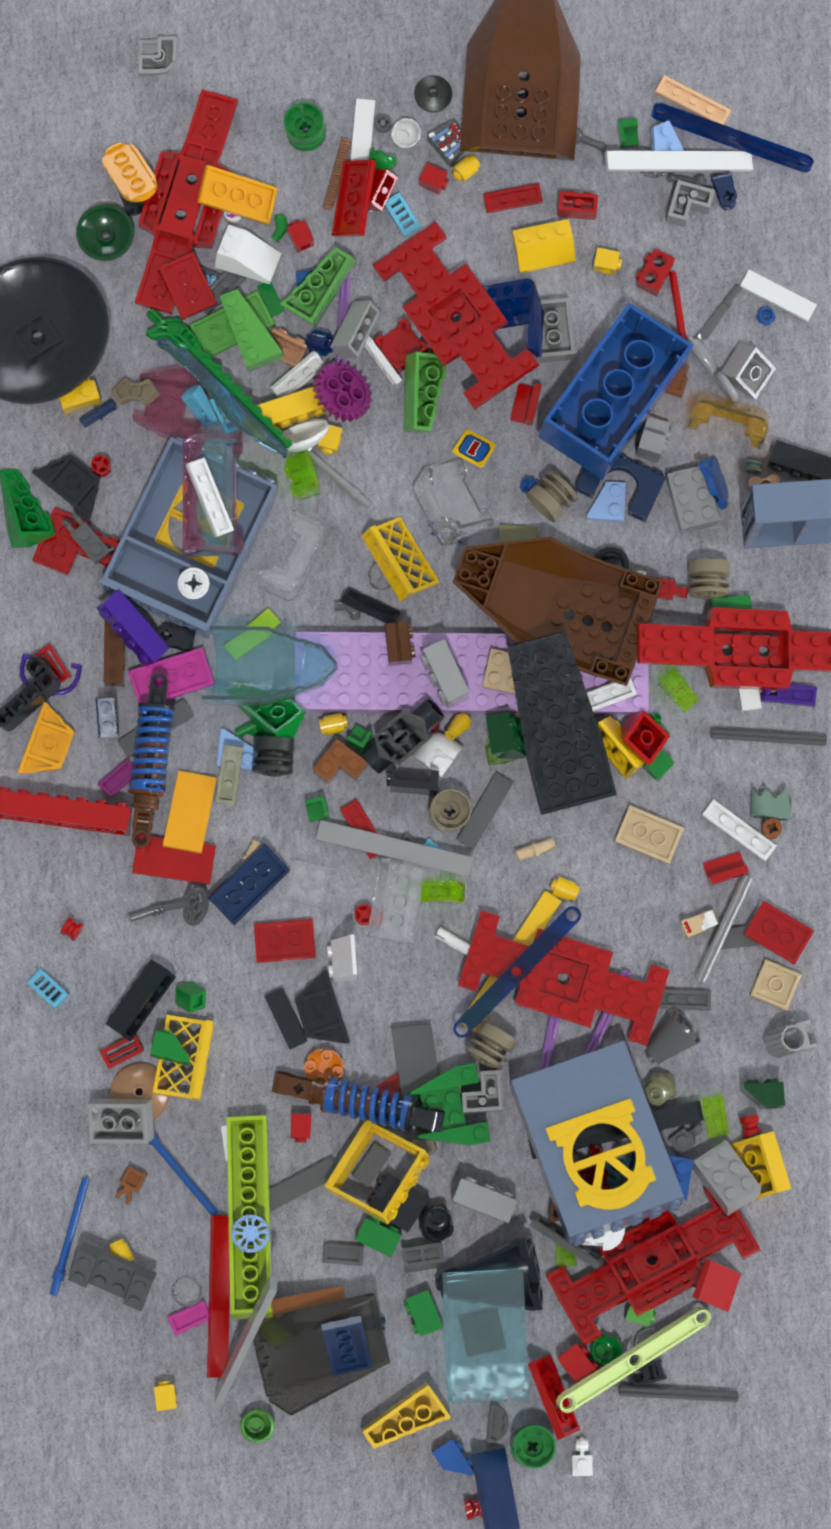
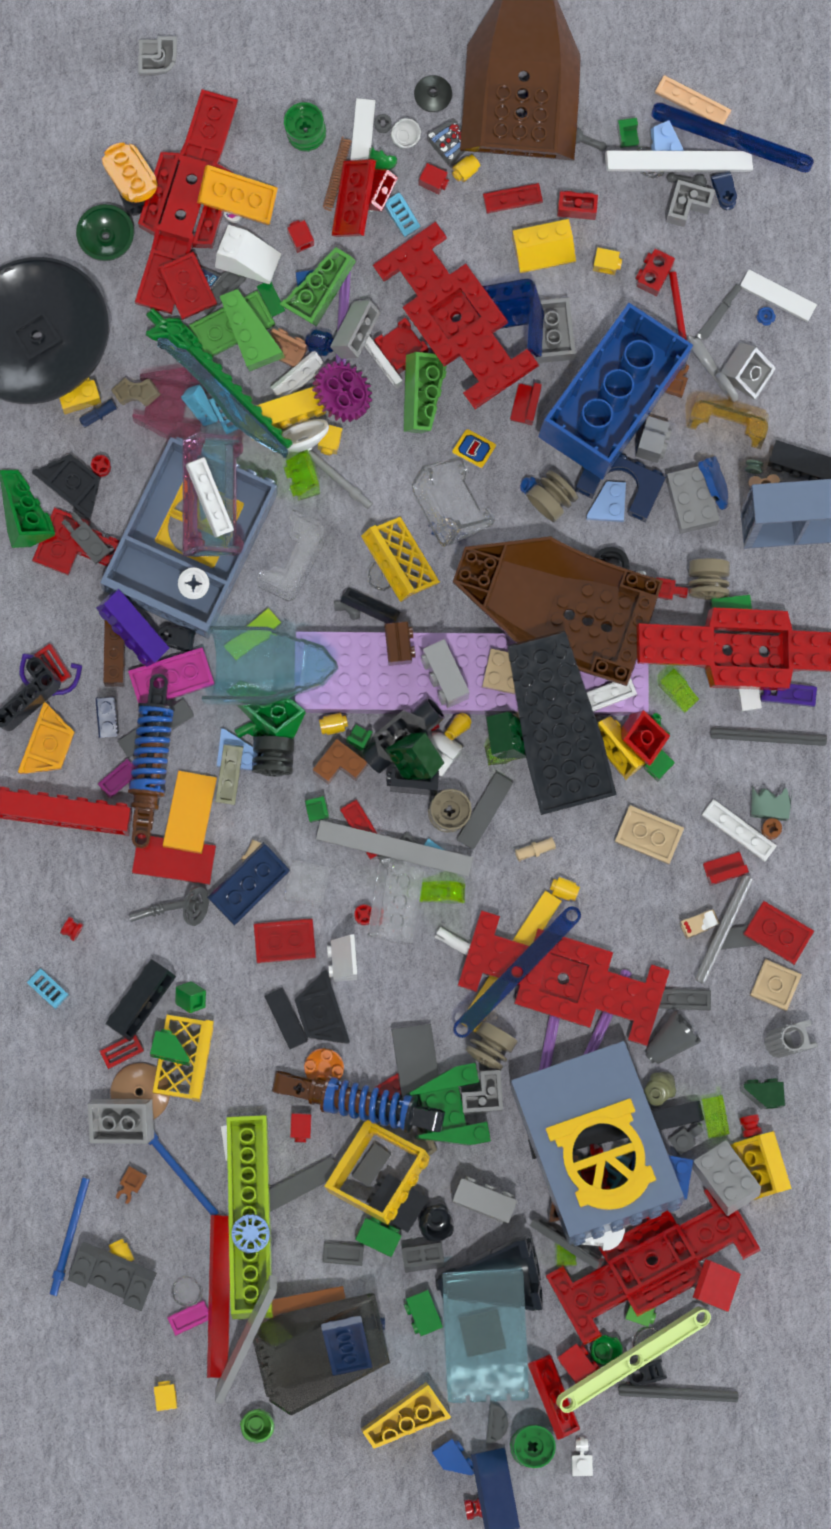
green arm [271,214,288,243] -> none
olive tile [498,524,538,543] -> none
none -> dark green slope [386,732,444,780]

